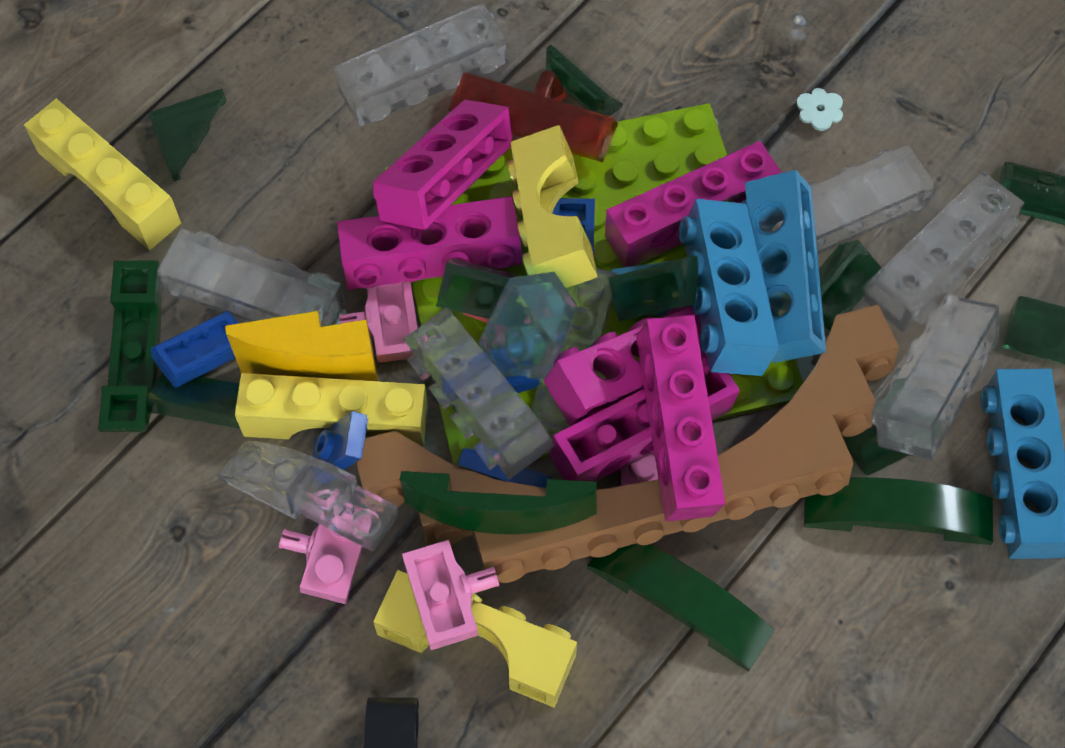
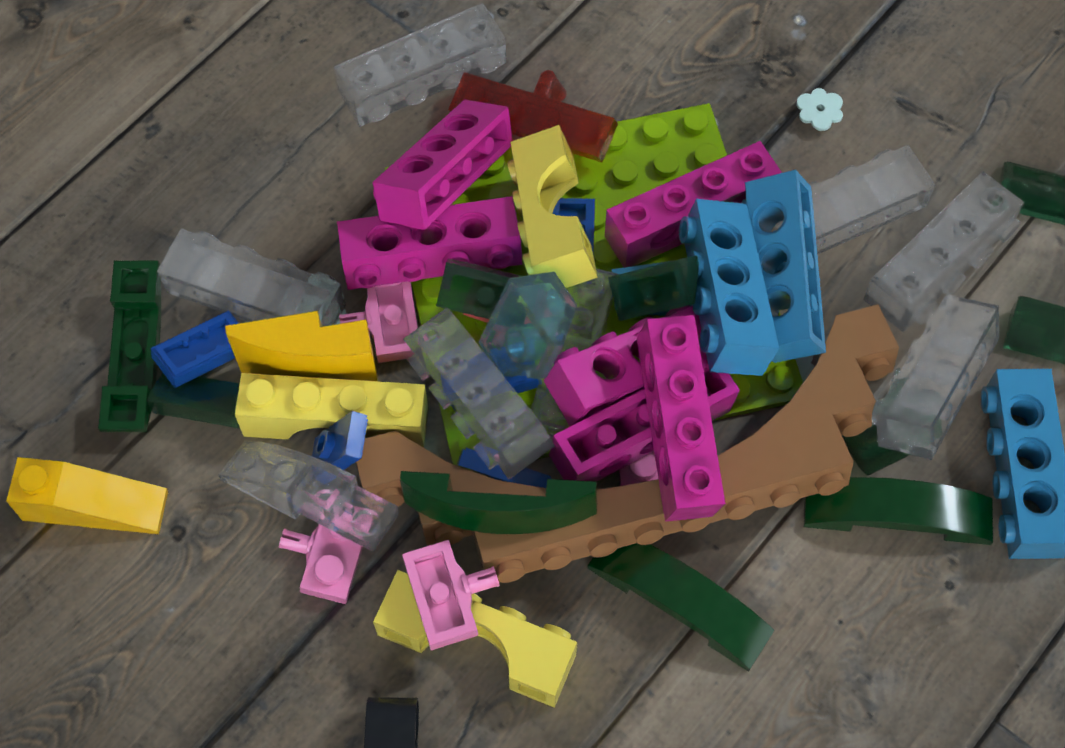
light yellow arch [24,98,181,251] -> none
clear green tile [149,89,226,181] -> none
clear green slope [546,45,623,123] -> none
clear green slope [819,240,885,331] -> none
none -> yellow slope [6,457,168,534]

